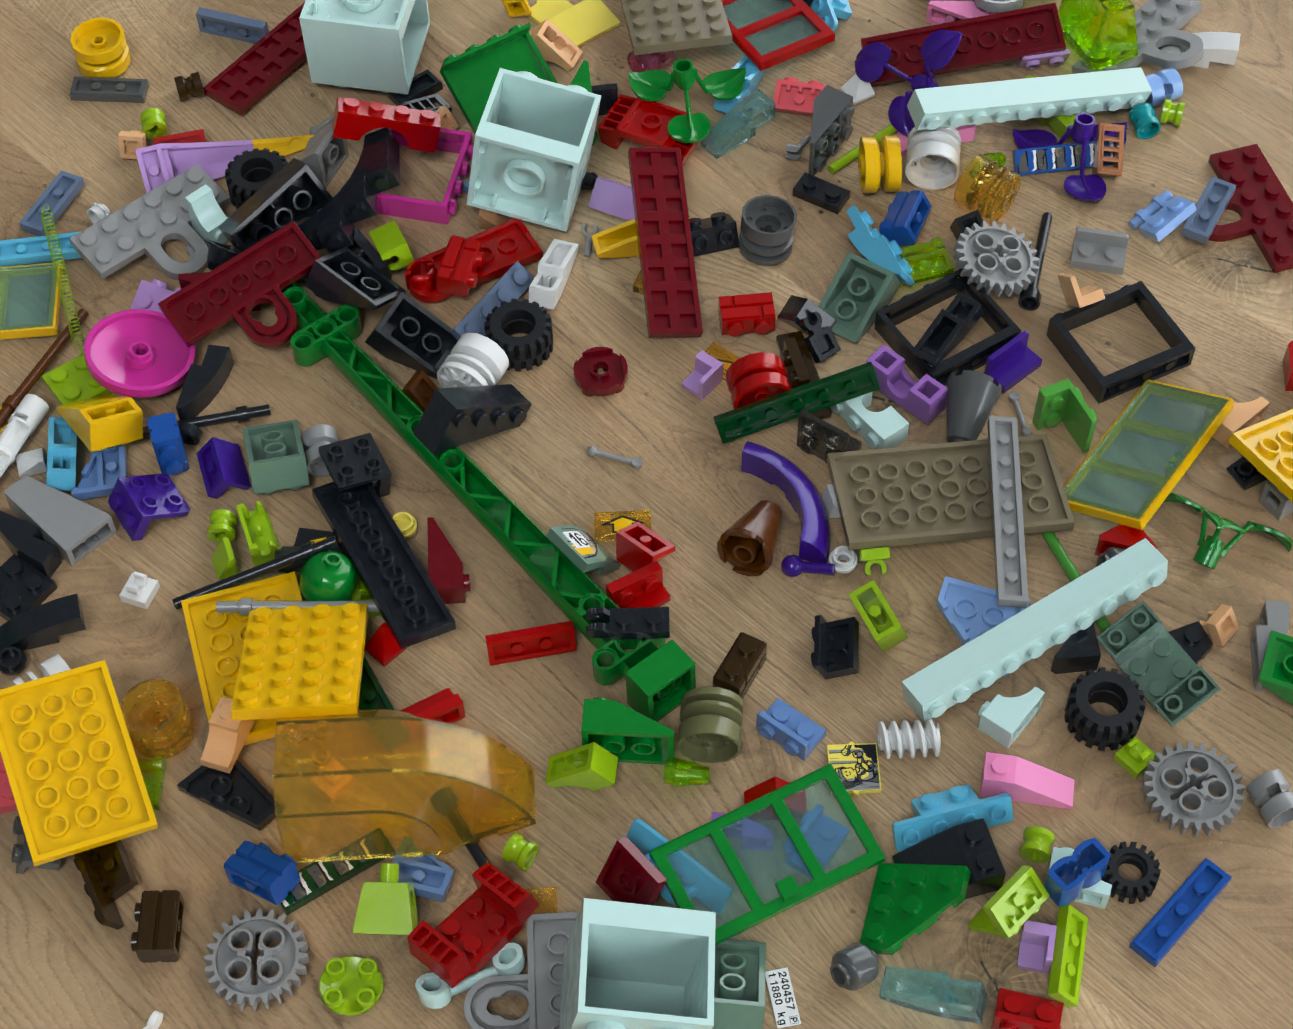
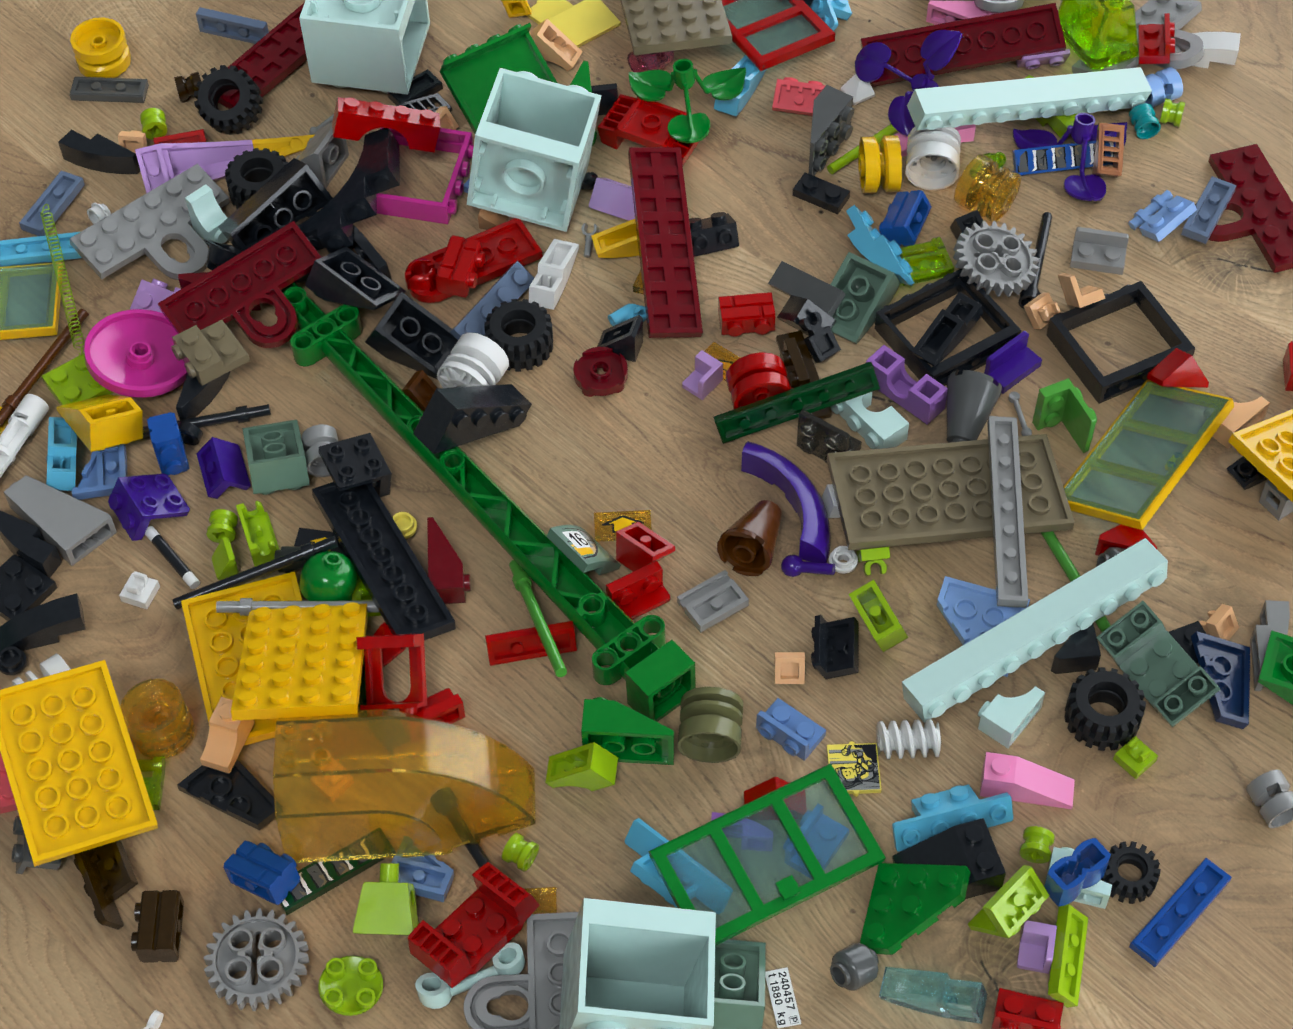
white slope [15,448,47,478] -> none
lime hinge [369,220,414,270] -> none
black hinge [586,607,670,640] -> none
light grey hinge [587,446,643,469] -> none
dark red plate [596,836,667,905] -> none
clear neon green cone [664,757,709,788] -> none
clear light blue slope [701,89,775,159] -> none
dark brown brick [713,632,767,699] -> none
dark grey wheel [738,195,797,266] -> none
light grey hand [785,135,811,161] -> none
light grey gear [1142,741,1245,837] -> none
green plant [1164,493,1293,570] -> none
none -> black slope [58,129,140,174]
none -> black bar [145,526,200,589]
none -> dark tan plate [171,319,250,386]
none -> black tyre [194,65,263,135]
none -> red panel [356,633,427,715]
none -> bright green bar [509,560,567,677]
none -> black slope [597,315,643,362]
none -> medium azure arm [608,304,646,326]
none -> light grey plate [677,570,749,633]
none -> dark grey tile [768,261,846,317]
none -> light nougat tile [774,652,805,684]
none -> light nougat tile [1024,292,1061,329]
none -> red bracket [1138,13,1175,64]
none -> red slope [1147,348,1209,388]
none -> dark blue wing [1191,631,1250,729]

